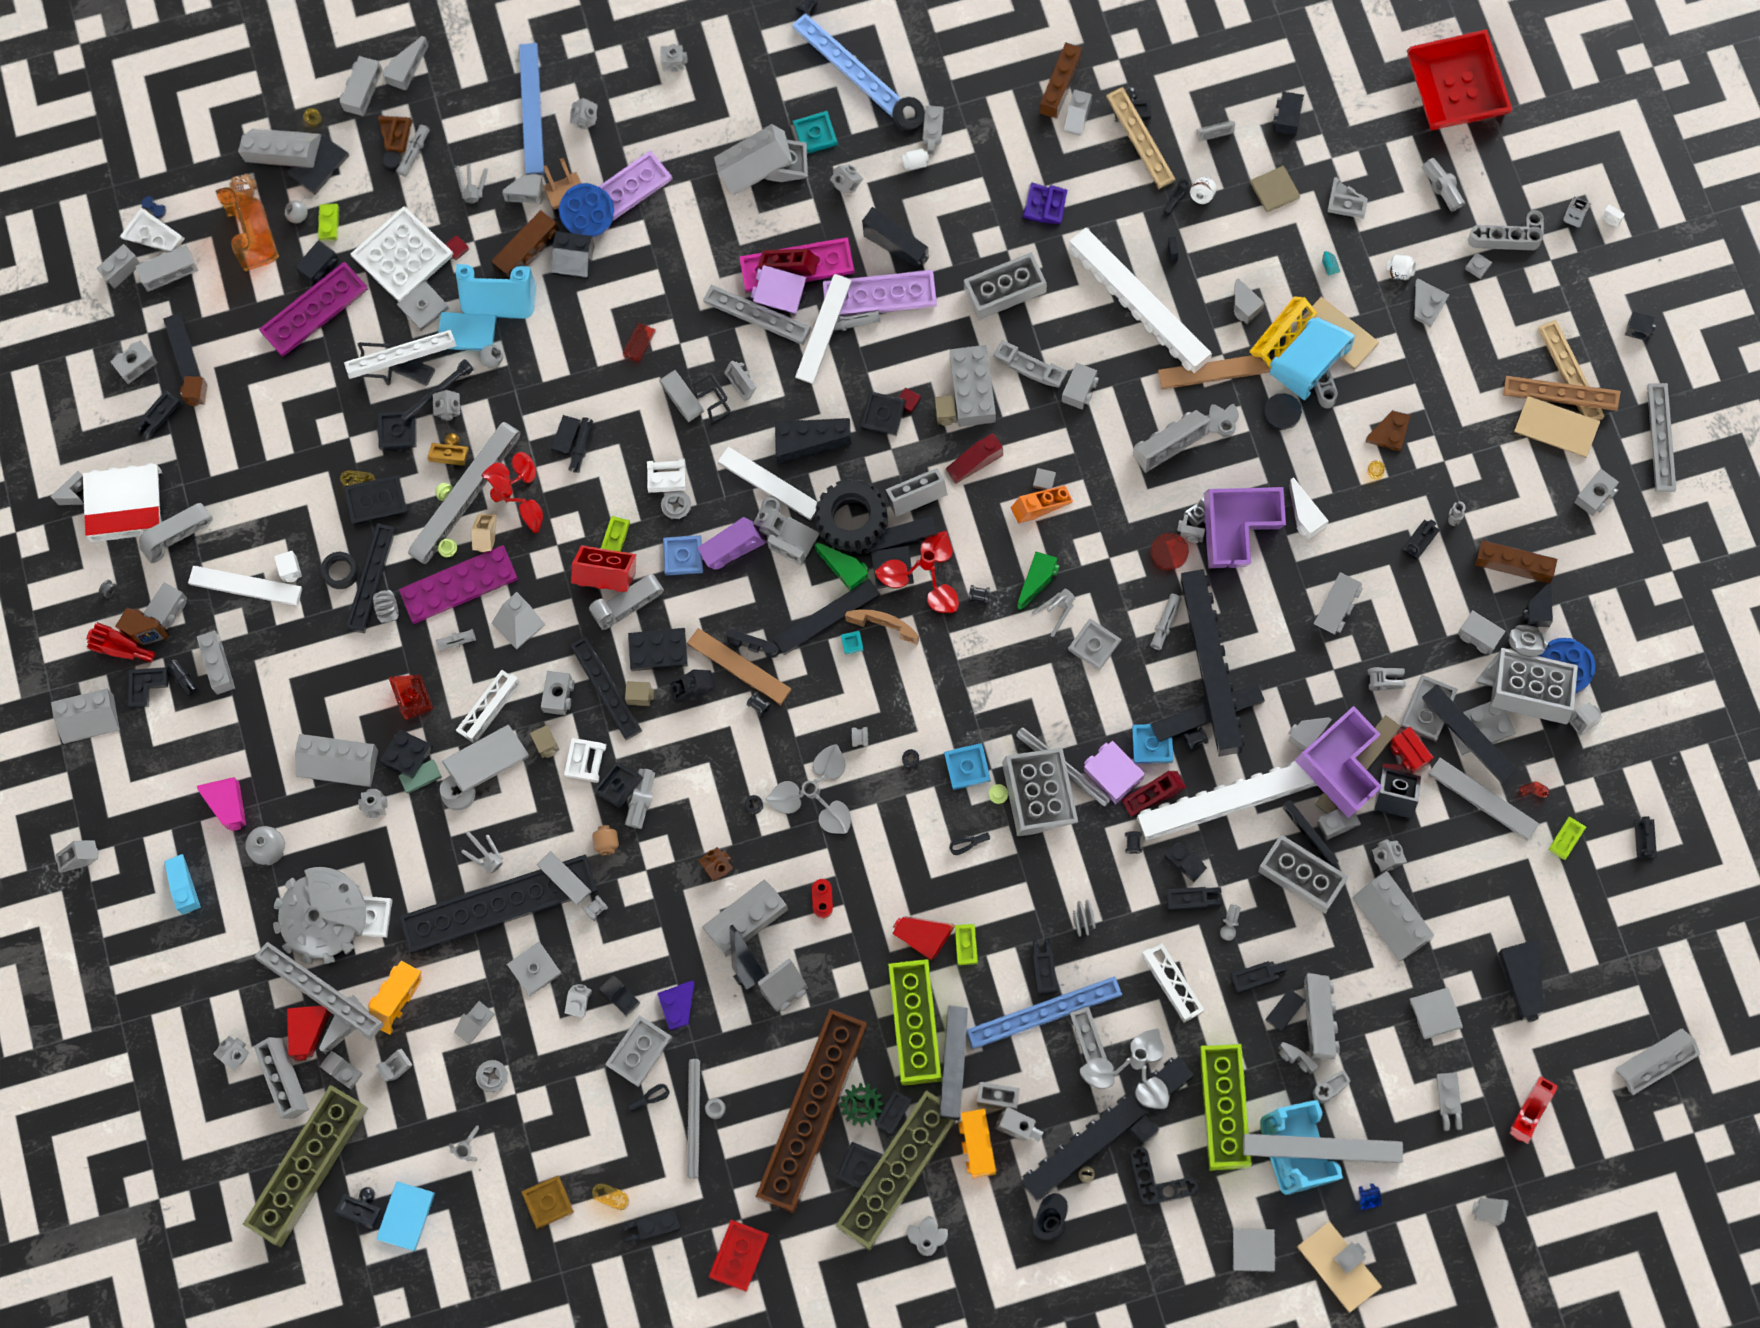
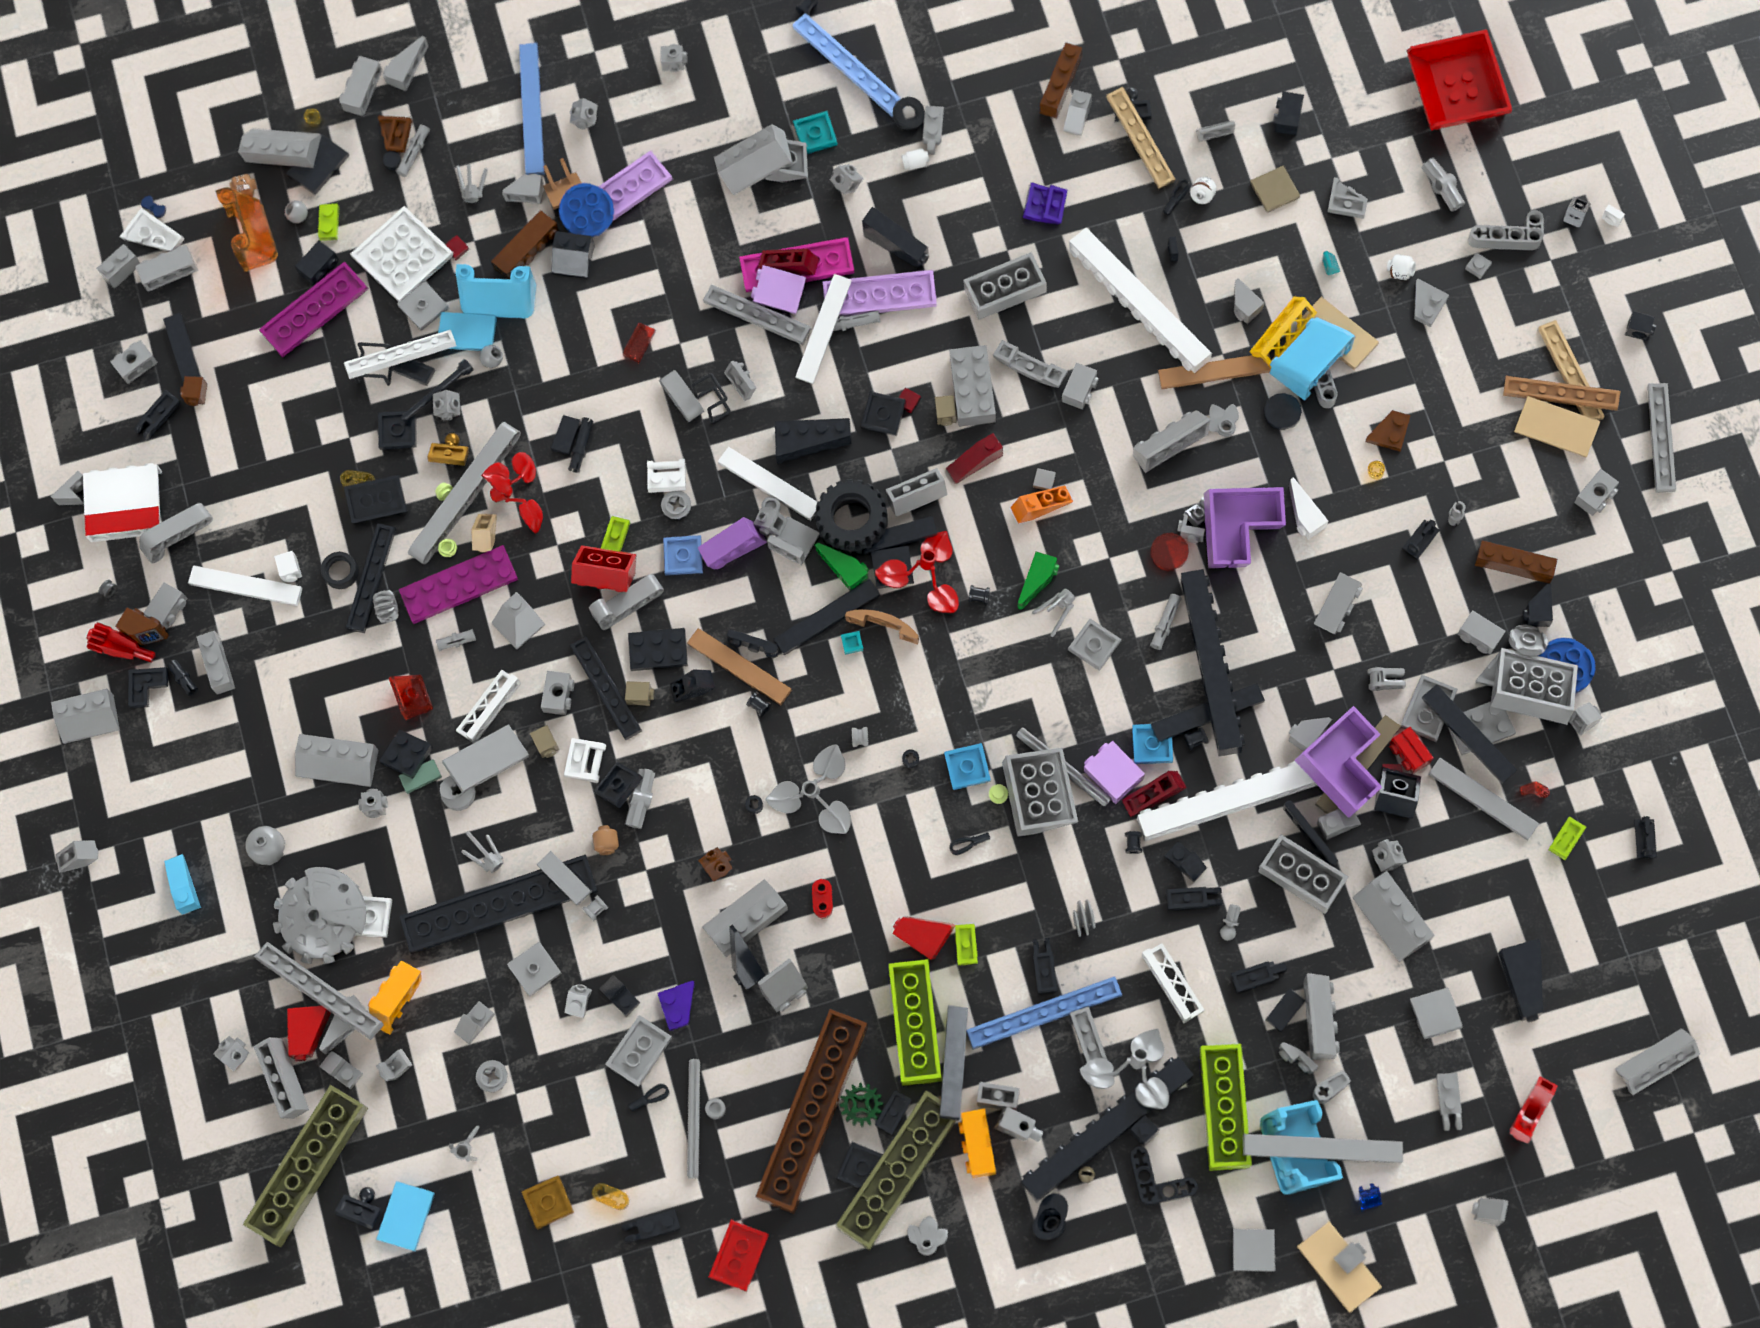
dark pink slope [197,777,246,831] -> none

